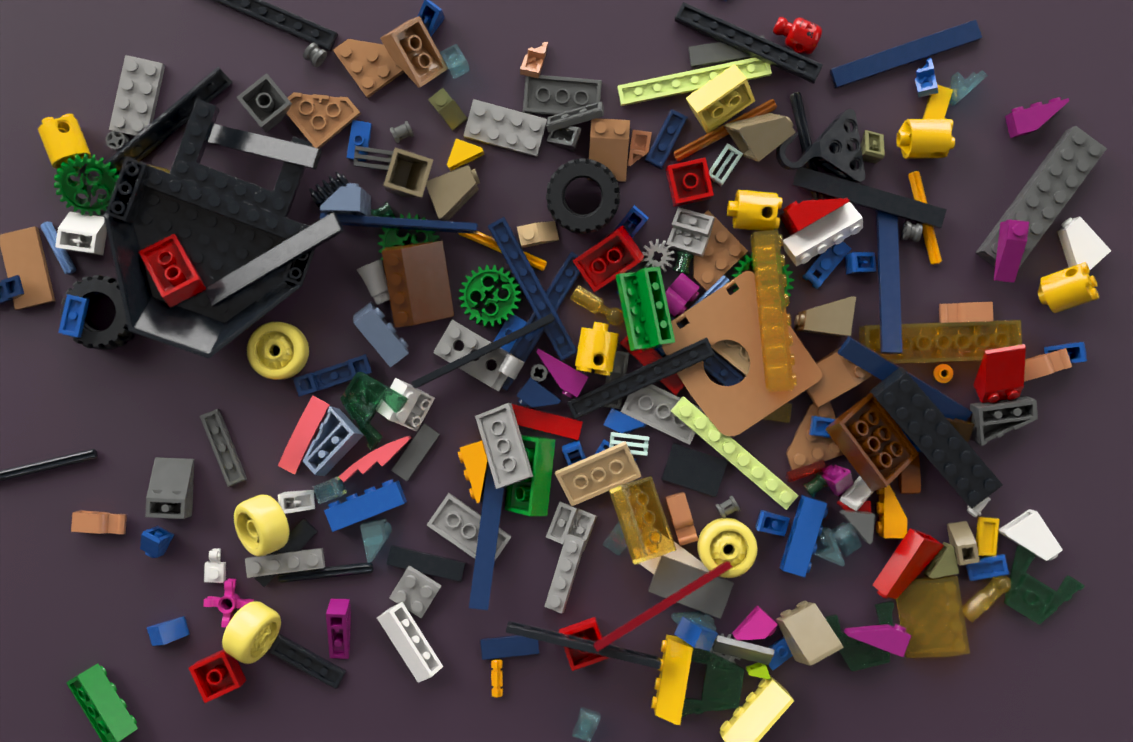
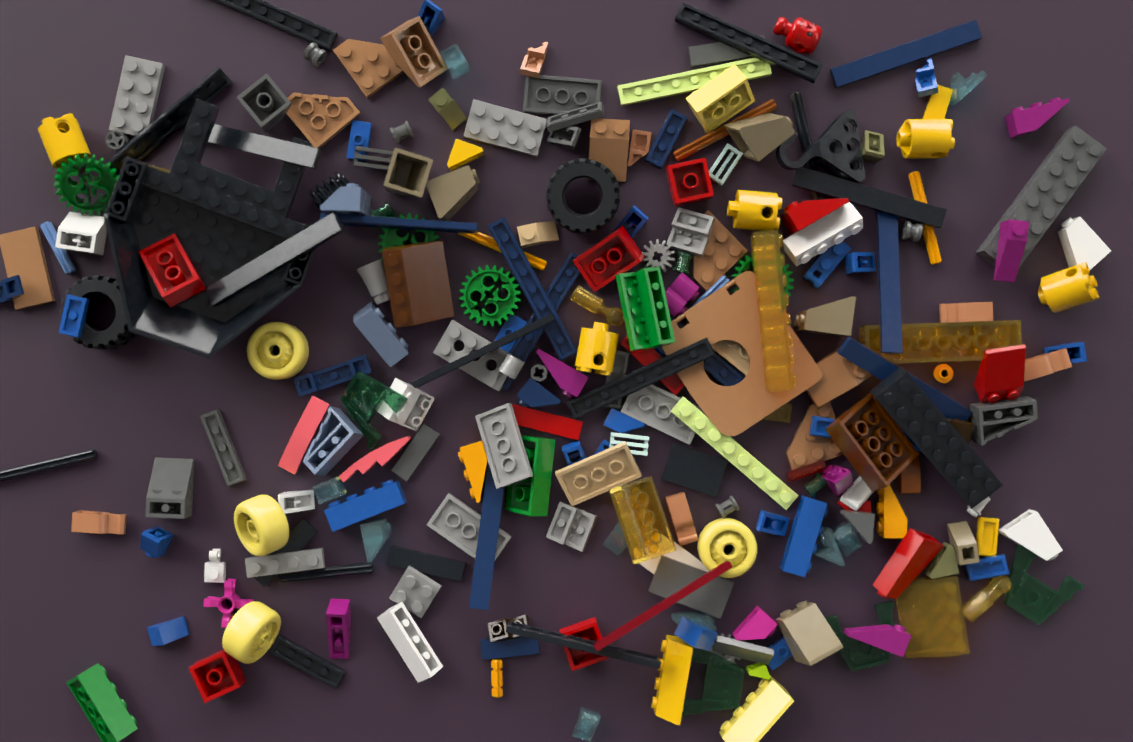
light grey plate [544,534,586,613] -> none
none -> dark brown slope [488,615,530,643]

